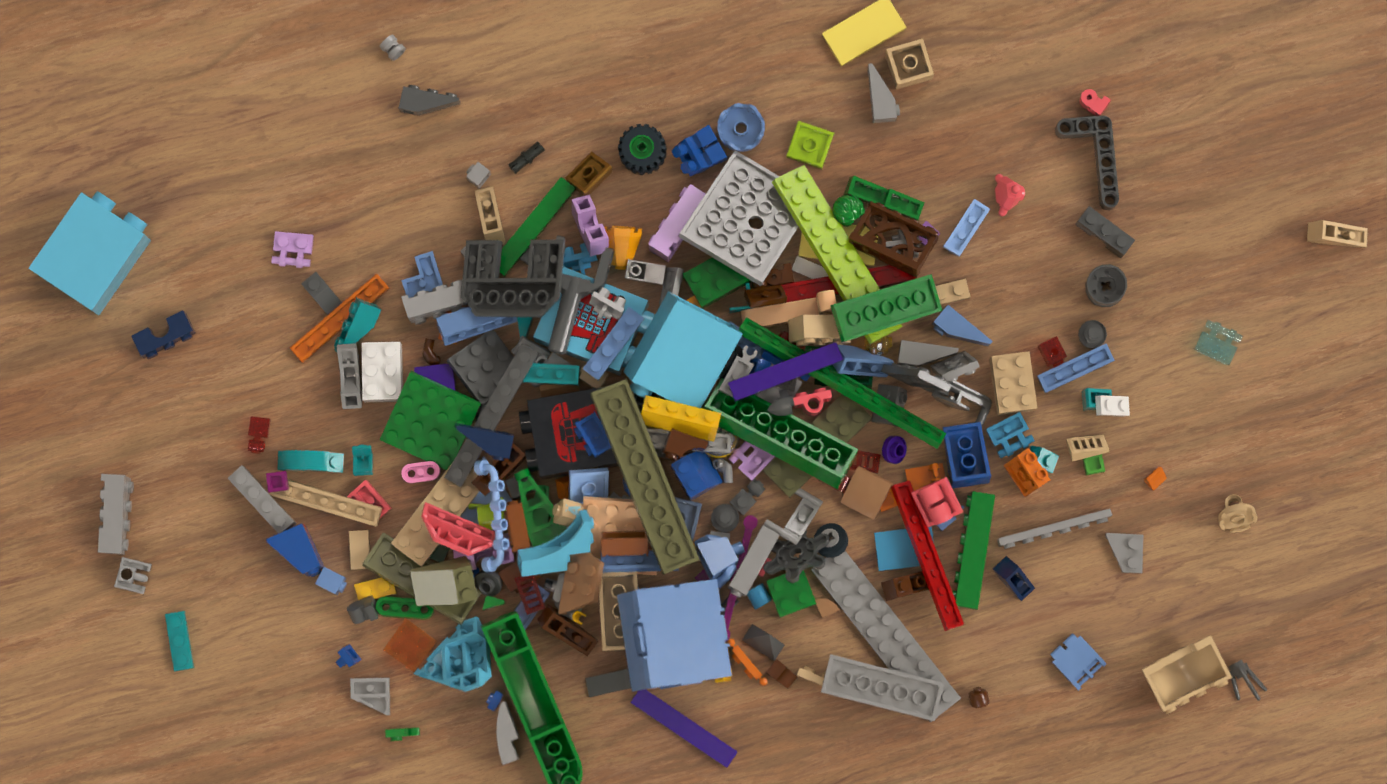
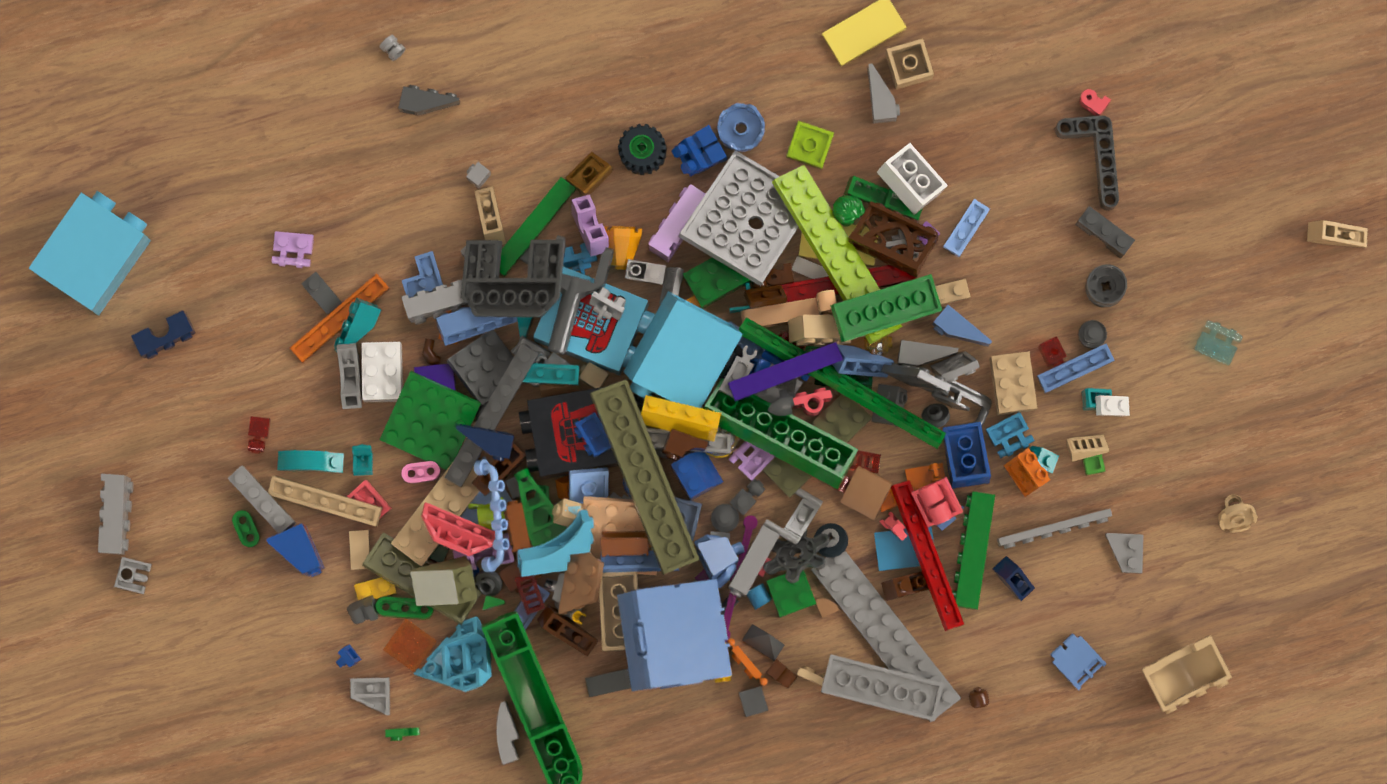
teal plate [165,611,194,672] -> none
magenta plate [266,471,289,493] -> none
medium blue brick [315,567,347,595] -> none
blue plate [486,691,504,712] -> none
pearl dark grey pin [508,141,545,174] -> none
medium blue plate [583,307,644,381] -> none
dark purple tile [631,690,737,768] -> none
light grey arm [712,458,733,483] -> none
dark purple plate [882,435,907,464] -> none
coral rock [995,174,1025,216] -> none
orange slope [1144,467,1167,491] -> none
dark grey plant [1229,660,1267,701] -> none
none -> green plate [232,510,260,548]
none -> dark grey piece [739,686,768,717]
none -> white brick [877,143,948,215]
none -> coral plate [880,512,907,541]
none -> dark grey plate [921,403,950,428]

